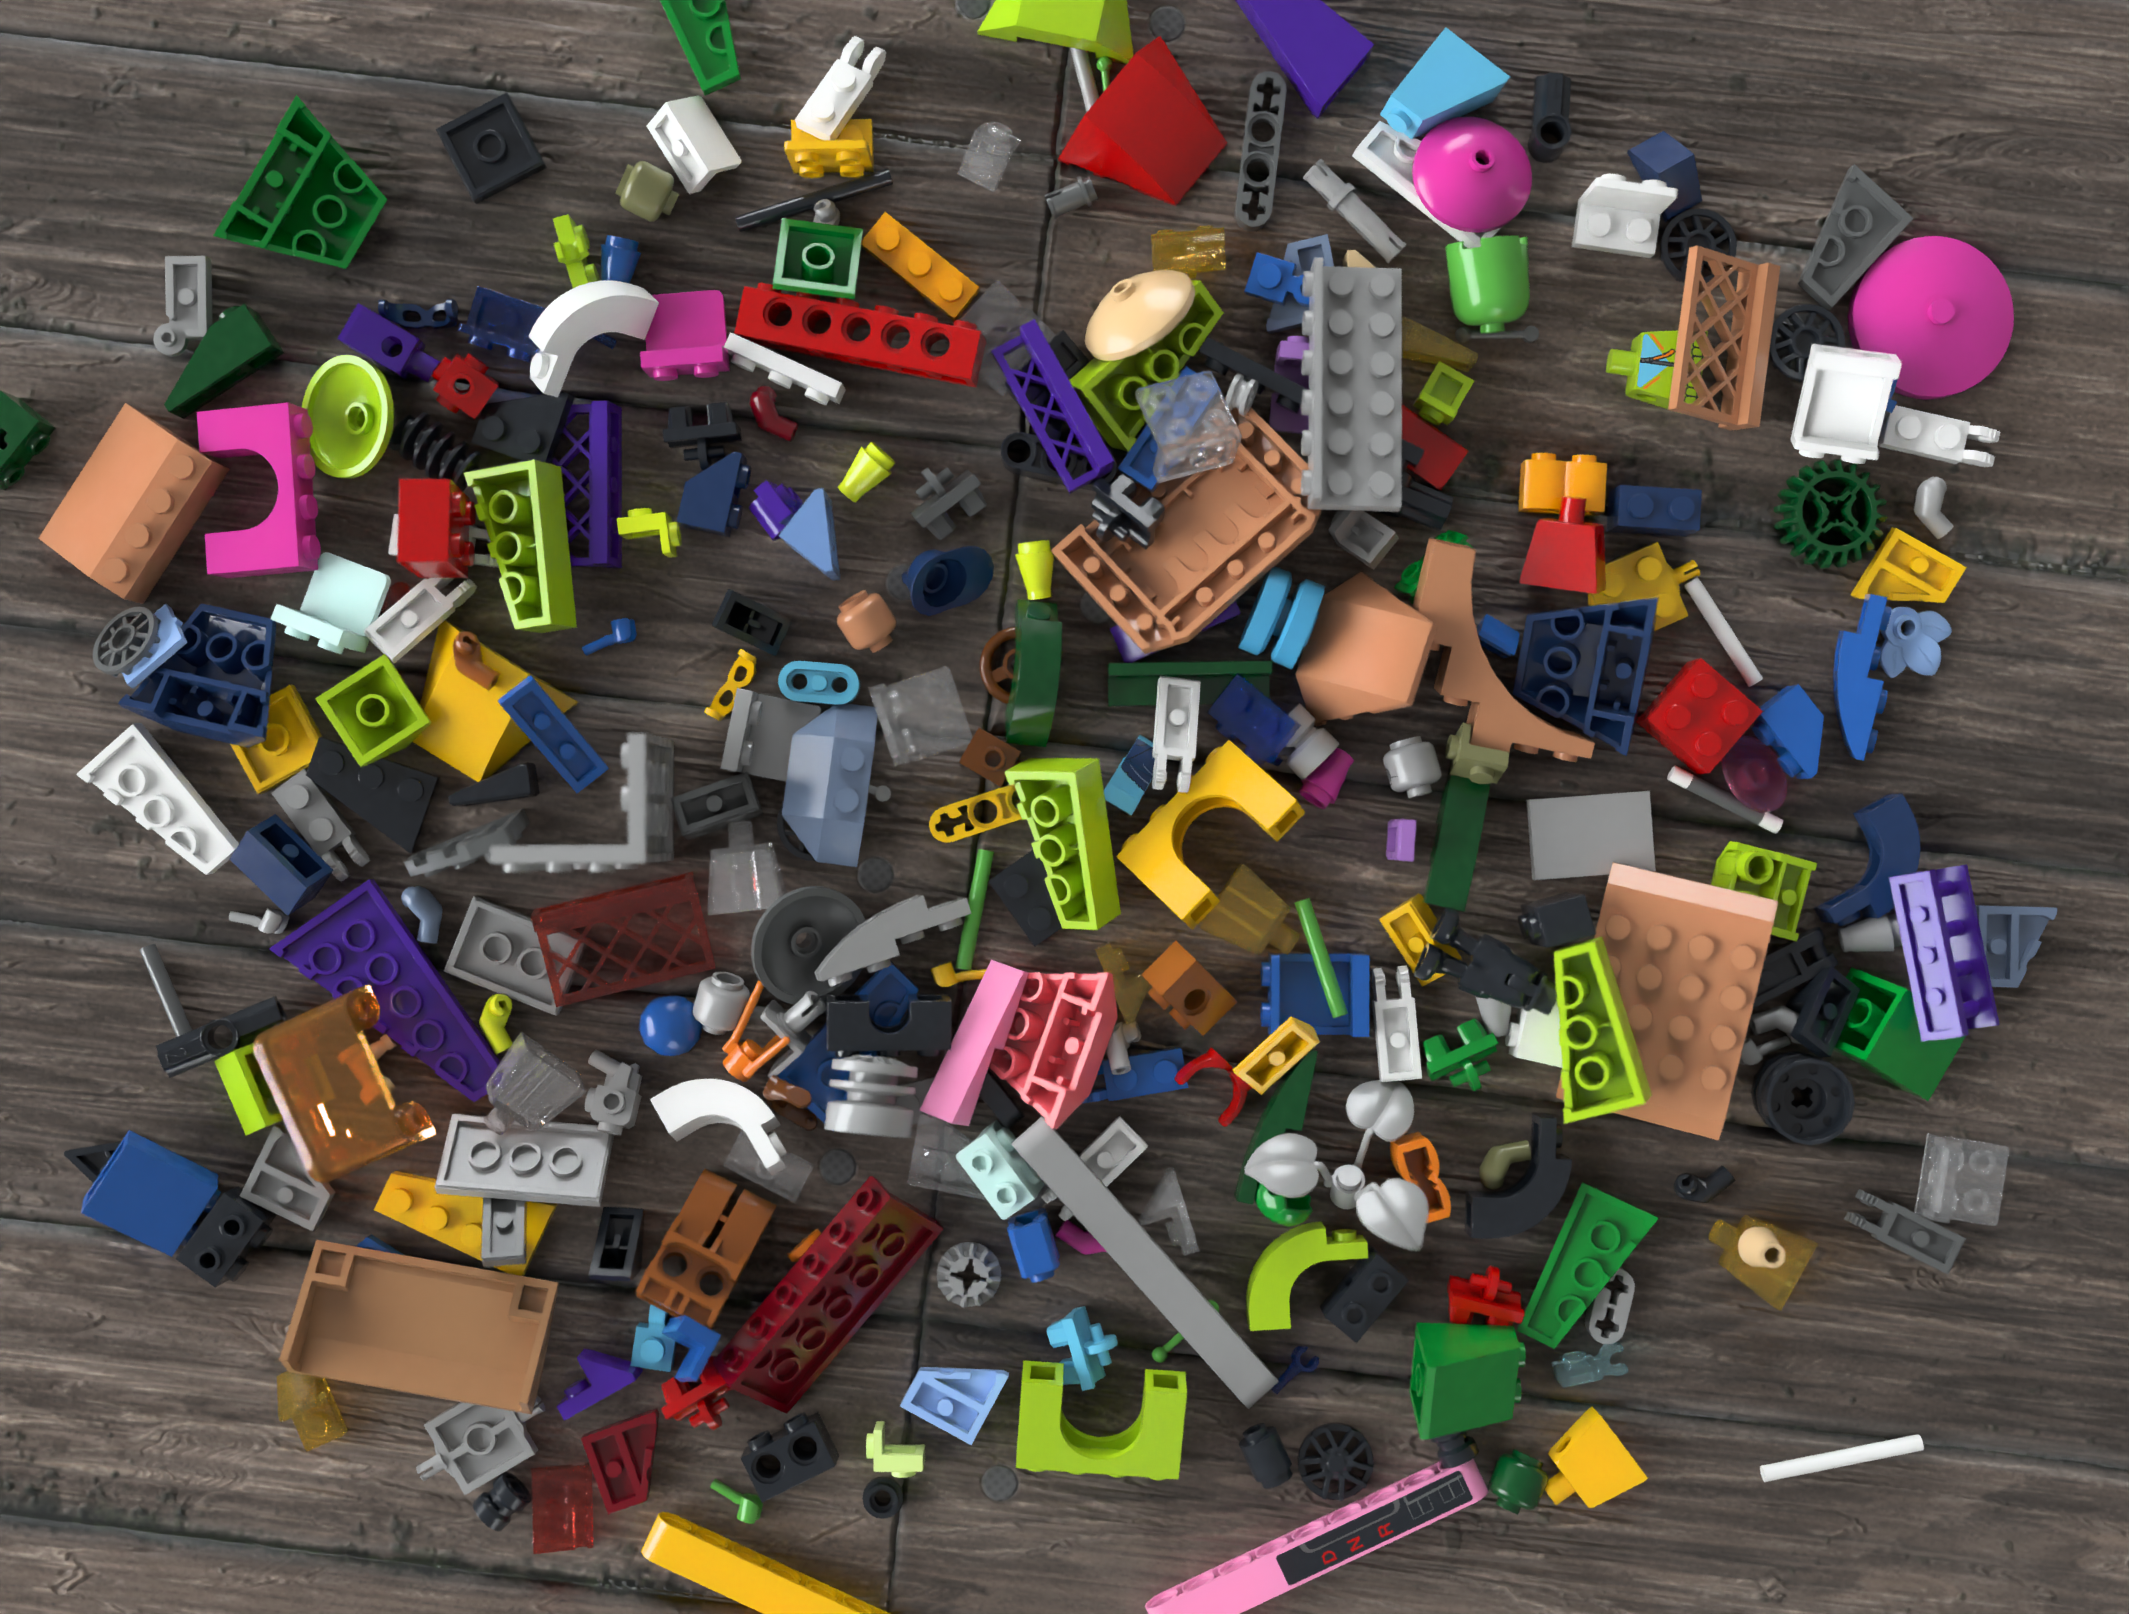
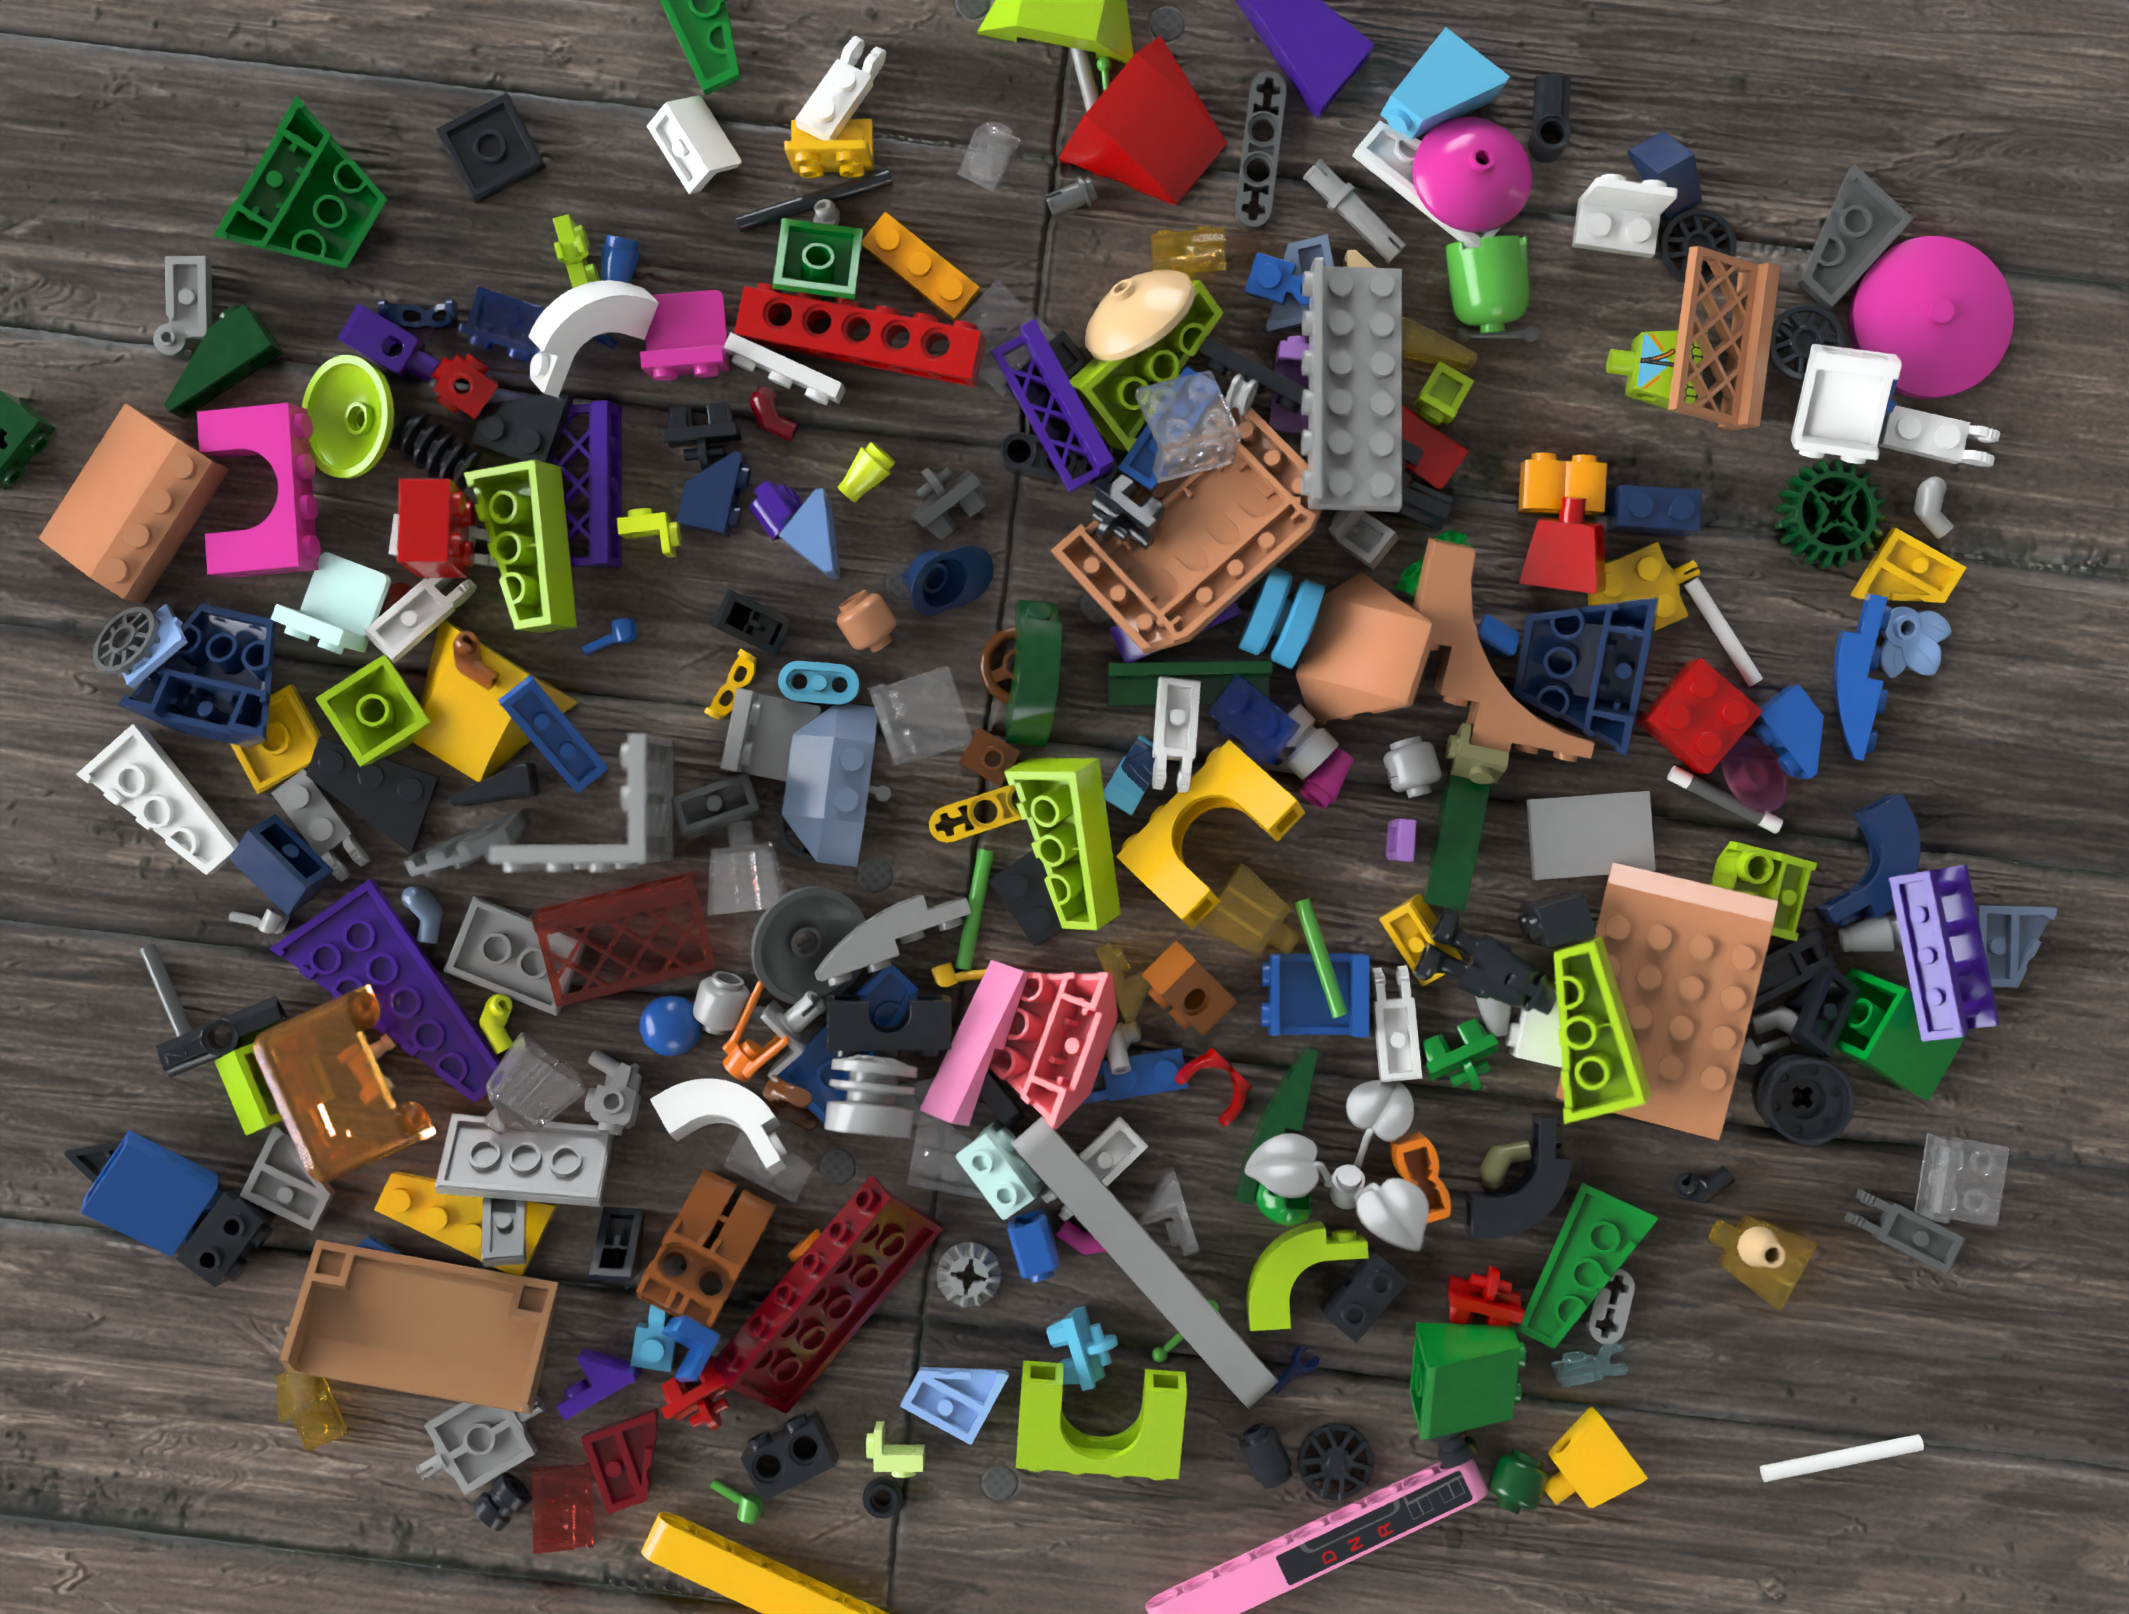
olive head [615,161,679,222] -> none
neon yellow cone [1015,540,1054,600] -> none
yellow slope [1233,1016,1320,1095] -> none

